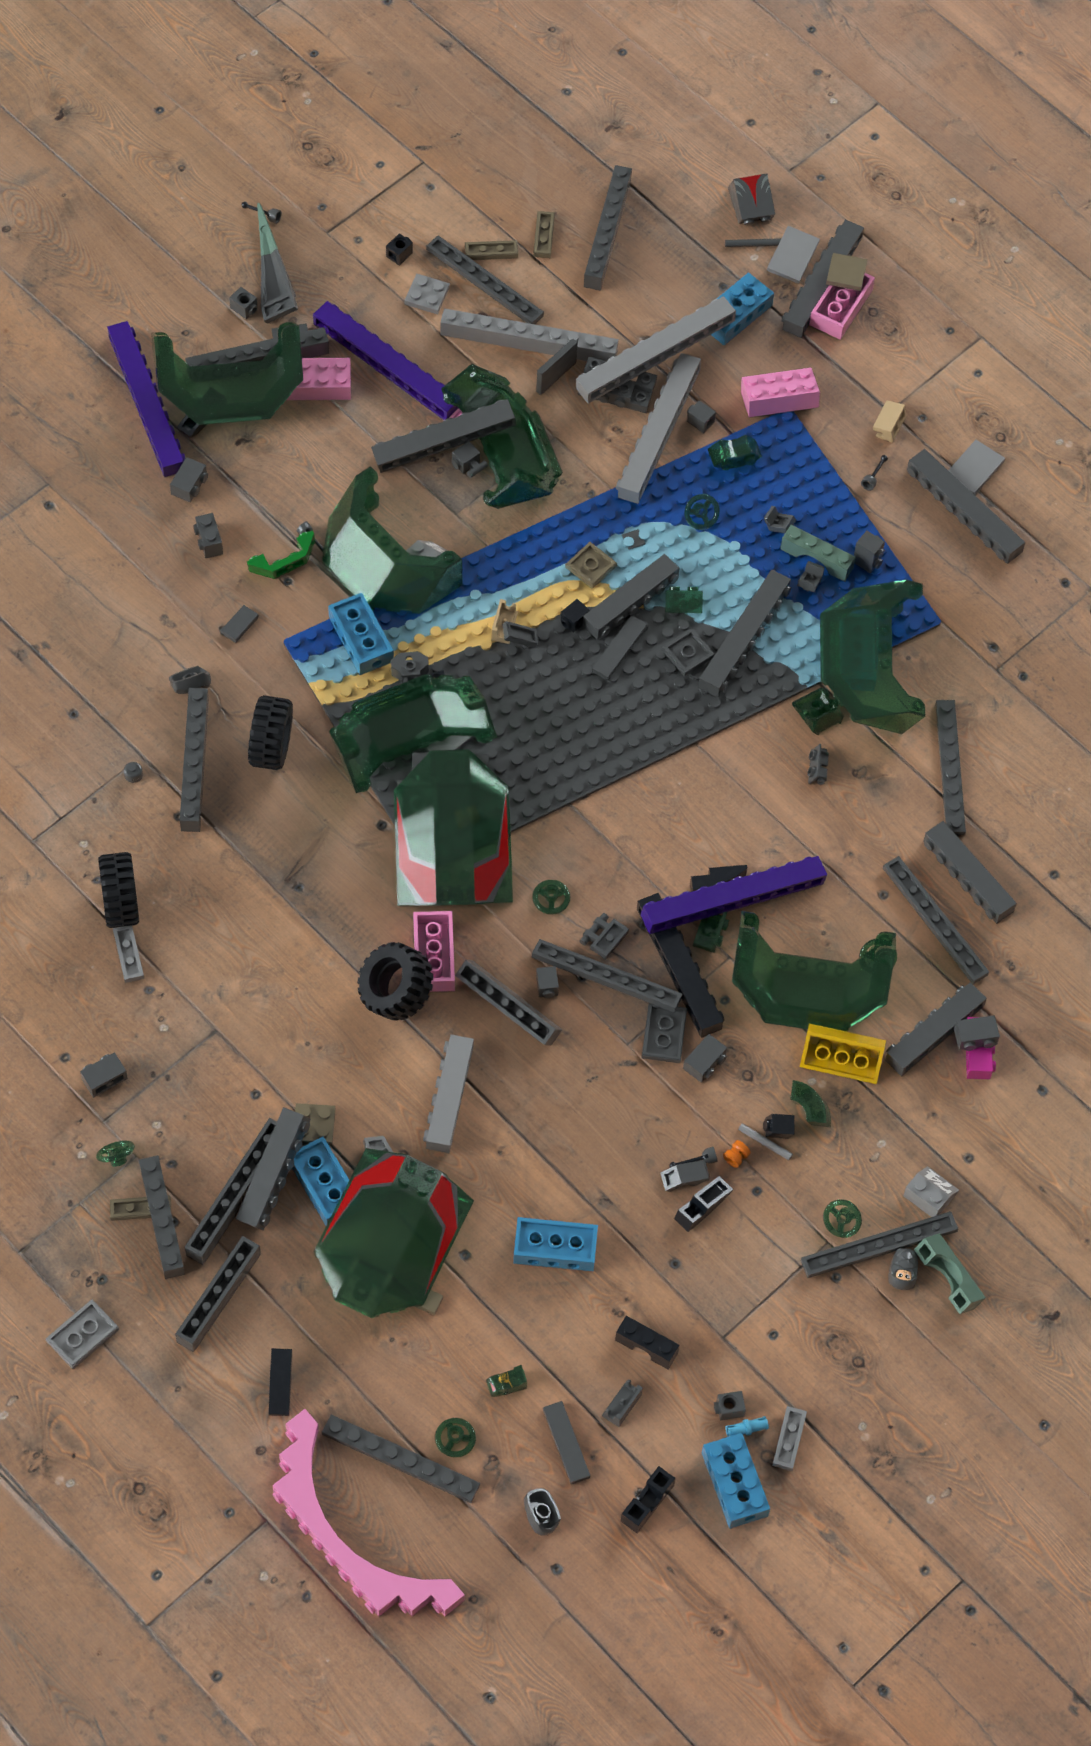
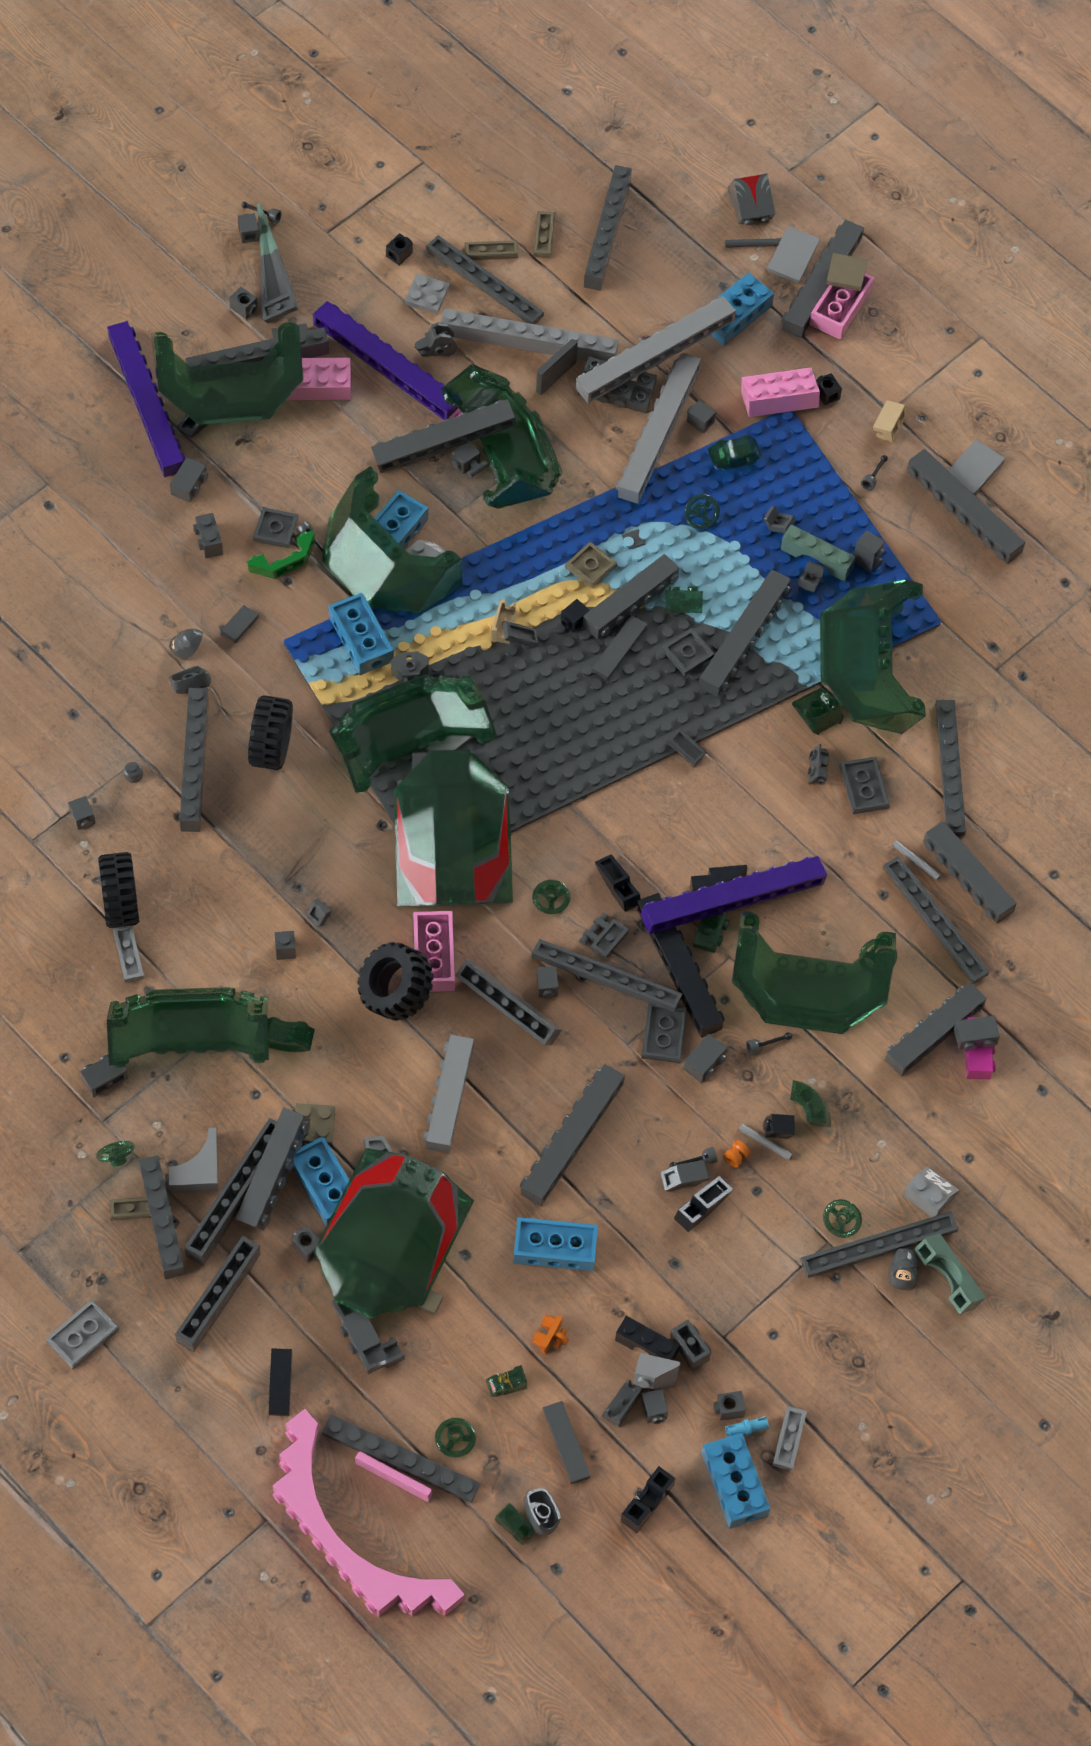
yellow slope [800,1023,886,1084] -> none
none -> dark grey brick [68,796,95,830]
none -> clear green windscreen [107,987,269,1068]
none -> light grey arch [165,1128,218,1193]
none -> dark grey piece [169,629,203,660]
none -> dark grey brick [238,213,259,243]
none -> dark grey plate [253,507,298,548]
none -> clear green brick [256,1017,315,1052]
none -> dark grey brick [274,931,296,960]
none -> dark grey brick [291,1226,323,1263]
none -> dark grey tile [306,899,332,927]
none -> dark grey bracket [332,1287,405,1374]
none -> bright pink tile [355,1451,432,1502]
none -> dark azure brick [356,490,428,570]
none -> dark grey hinge [415,322,458,356]
none -> clear green leg [494,1503,535,1545]
none -> dark grey brick [520,1064,625,1206]
none -> orange hips [532,1314,569,1355]
none -> black slope [595,854,641,912]
none -> light grey slope [633,1353,680,1389]
none -> dark grey brick [641,1389,668,1424]
none -> dark grey tile [666,727,707,767]
none -> dark grey brick [670,1320,711,1371]
none -> hinge [746,1032,792,1056]
none -> black brick [816,373,842,405]
none -> dark grey tile [839,757,890,814]
none -> light grey bar [892,840,941,880]

